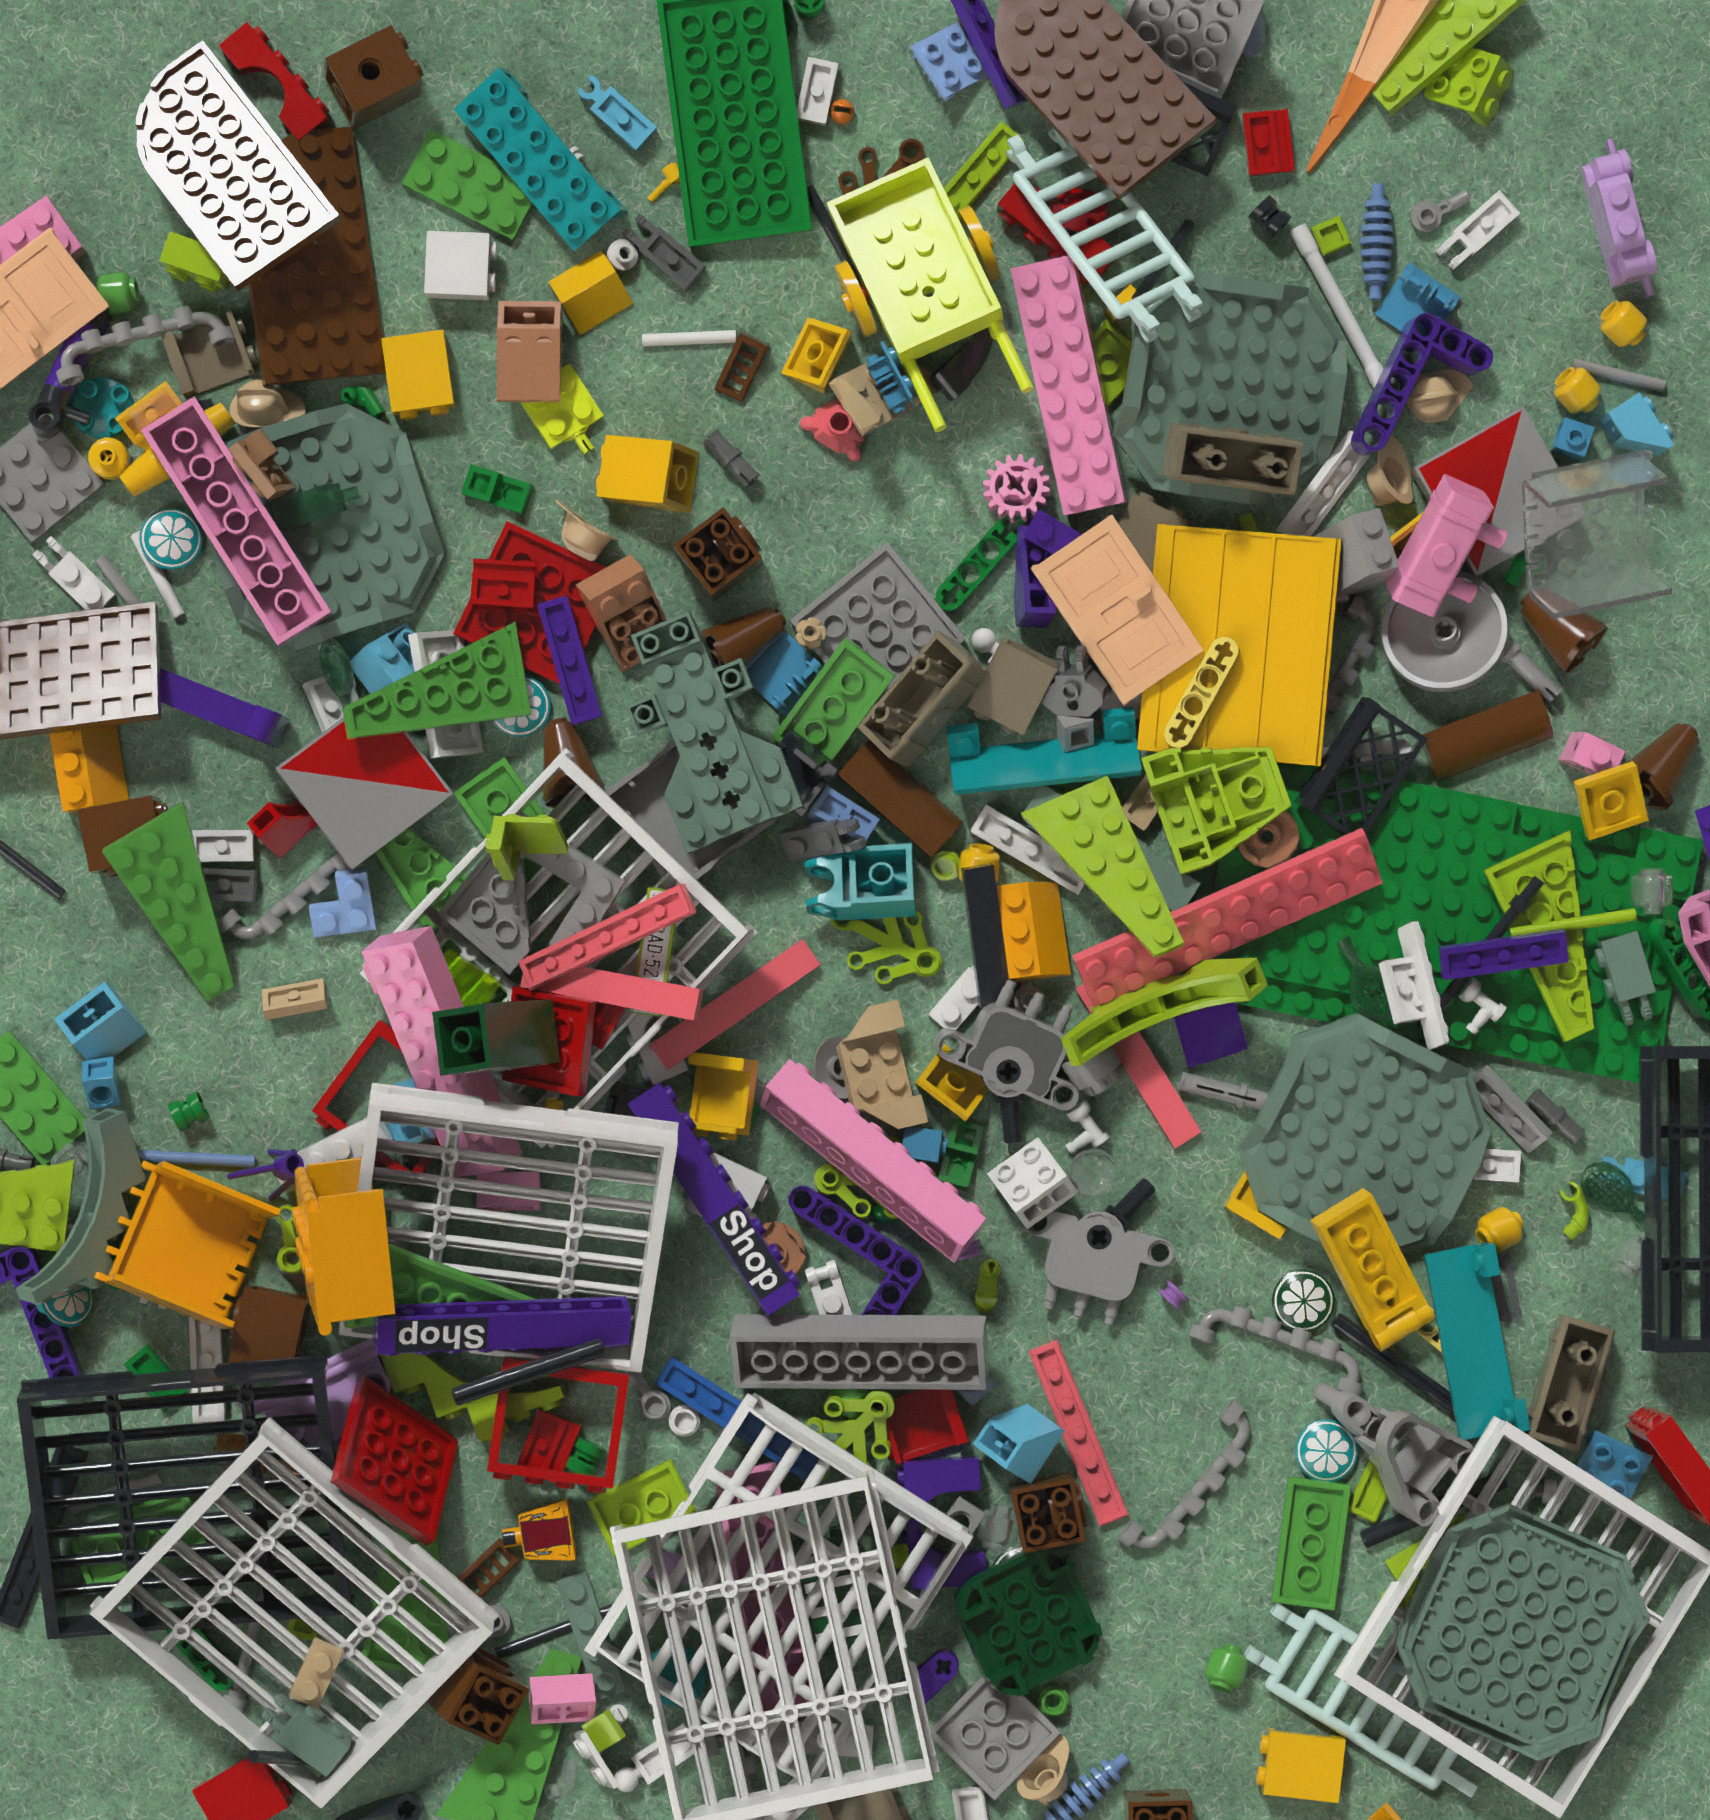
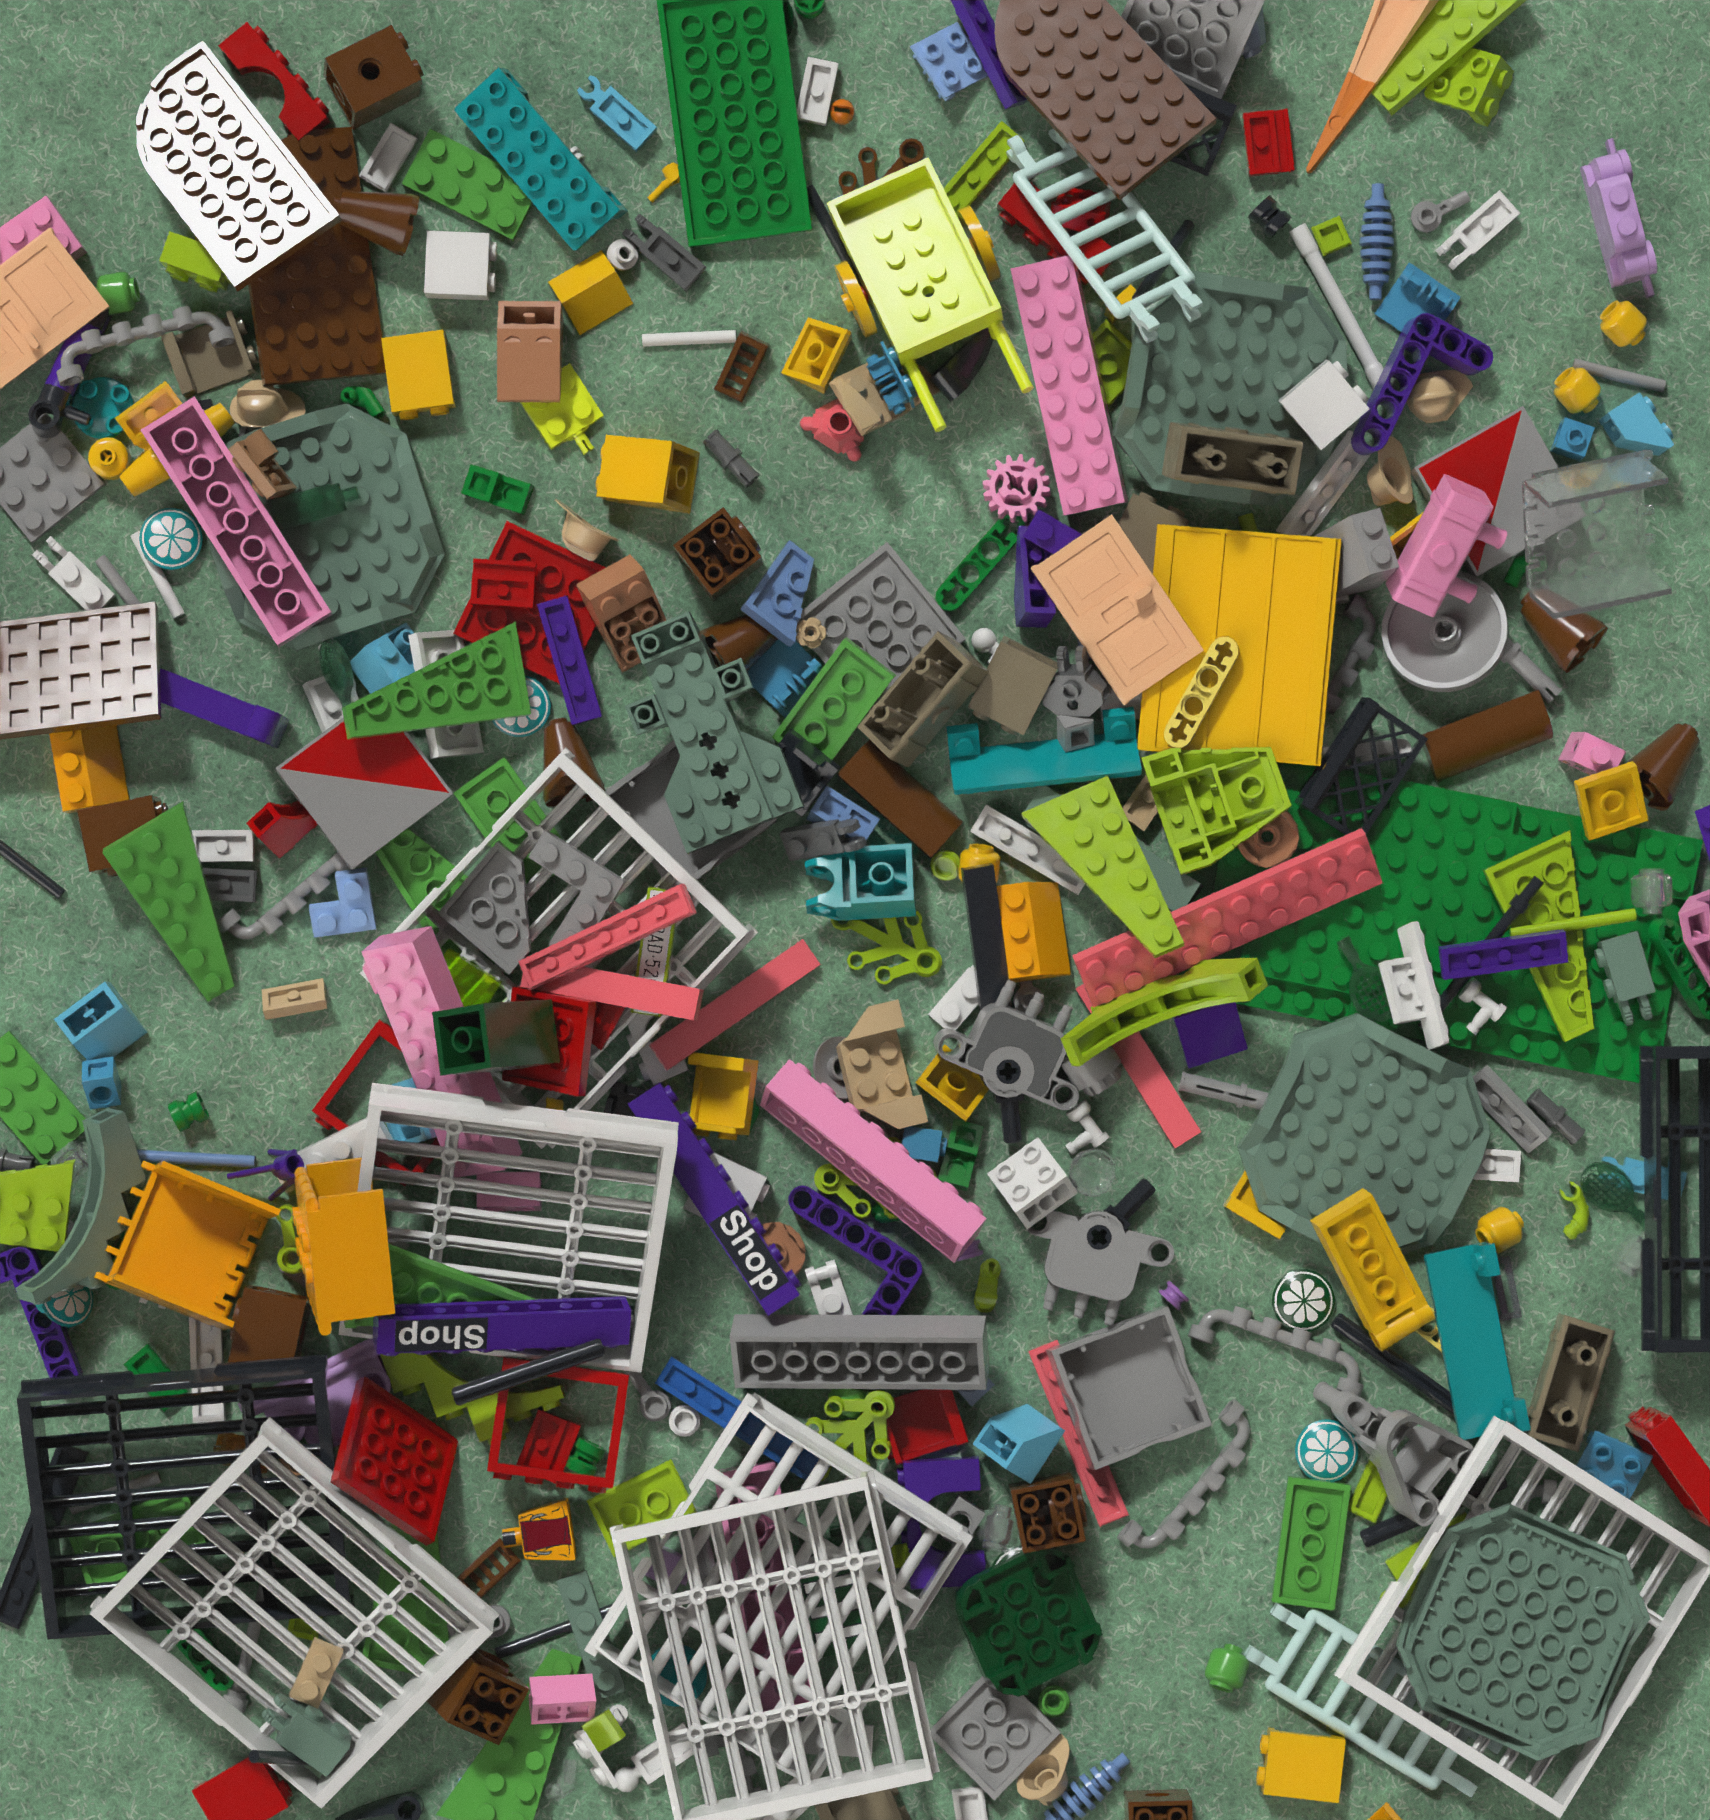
lime bracket [485,814,569,881] -> none
dark purple piece [900,1649,959,1704] -> none
none -> reddish brown cone [331,191,419,256]
none -> white tile [359,123,418,193]
none -> medium blue wing [740,540,814,647]
none -> light grey tile [1046,1306,1212,1470]
none -> white brick [1278,359,1370,450]

